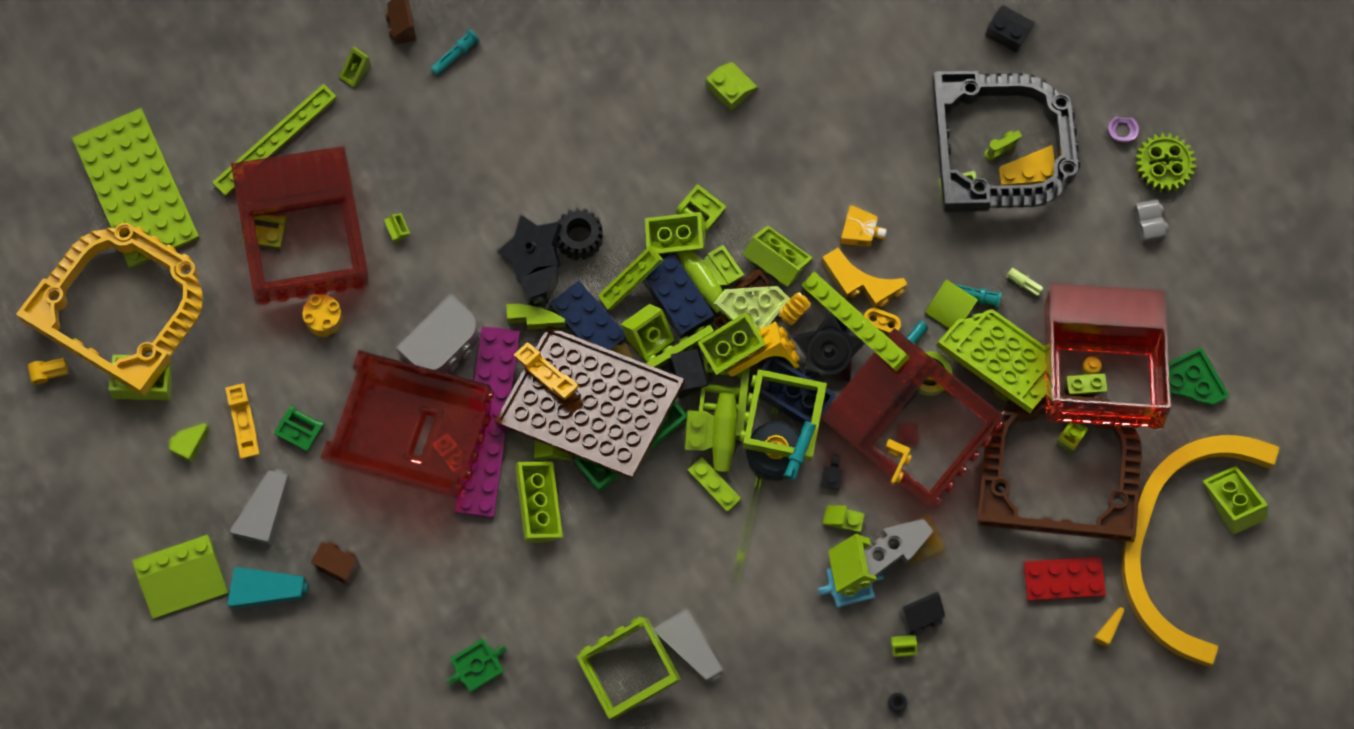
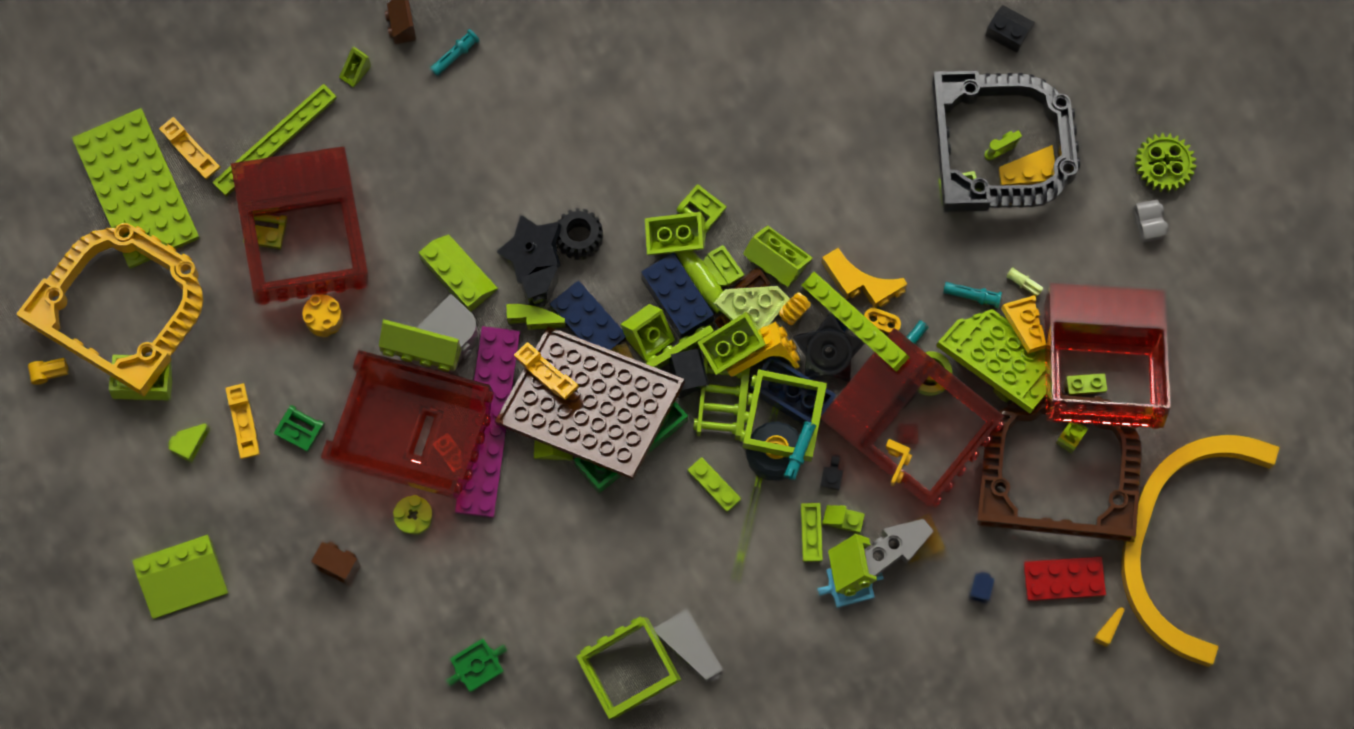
teal slope [227,567,309,609] -> none
light grey slope [230,469,290,545] -> none
lime piece [384,213,410,244] -> none
lime brick [515,462,563,543] -> none
lime plate [598,246,664,310] -> none
lime plate [684,392,737,472] -> none
lime slope [705,62,758,112] -> none
yellow torso [840,205,887,247] -> none
black plate [888,693,908,713] -> none
lime piece [890,635,917,657] -> none
black slope [899,591,946,635] -> none
lime slope [925,279,978,329] -> none
yellow piece [1081,356,1102,375] -> none
lavender piece [1108,116,1139,143] -> none
green plate [1150,347,1230,406] -> none
lime slope [1203,466,1268,535] -> none
none -> yellow slope [159,117,221,180]
none -> lime slope [379,319,462,372]
none -> lime plate [393,495,433,535]
none -> lime slope [418,234,498,312]
none -> lime plate [801,503,823,562]
none -> dark blue brick [968,572,995,604]
none -> yellow wing [1001,295,1046,354]

